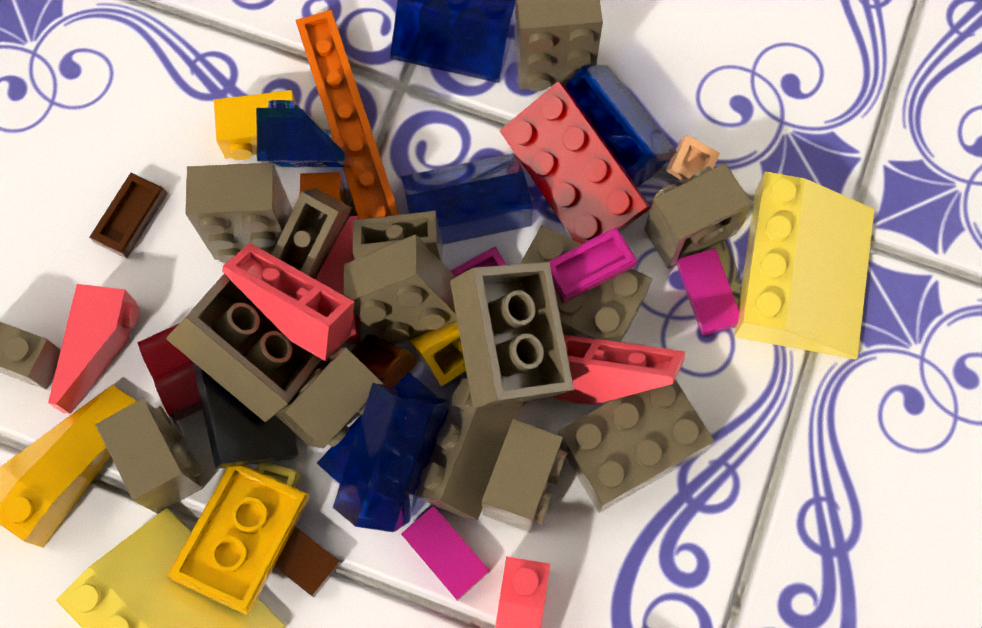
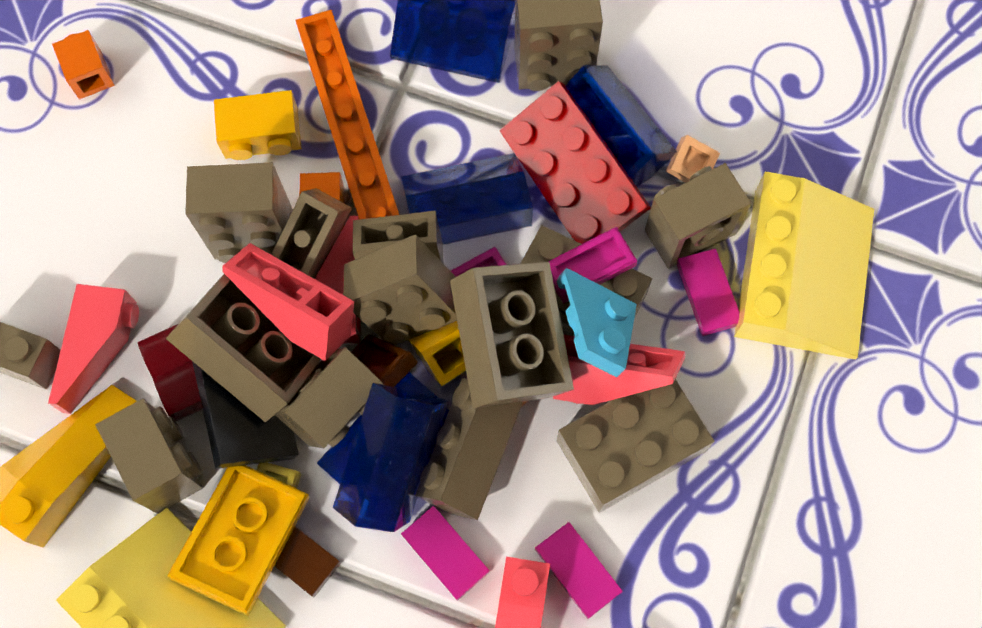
reddish brown tile [89,172,168,258] -> none
clear blue slope [256,100,354,168] -> none
dark tan brick [481,419,567,533] -> none
none -> orange brick [52,30,115,100]
none -> dark pink tile [535,522,623,619]
none -> medium azure wing [557,268,637,377]

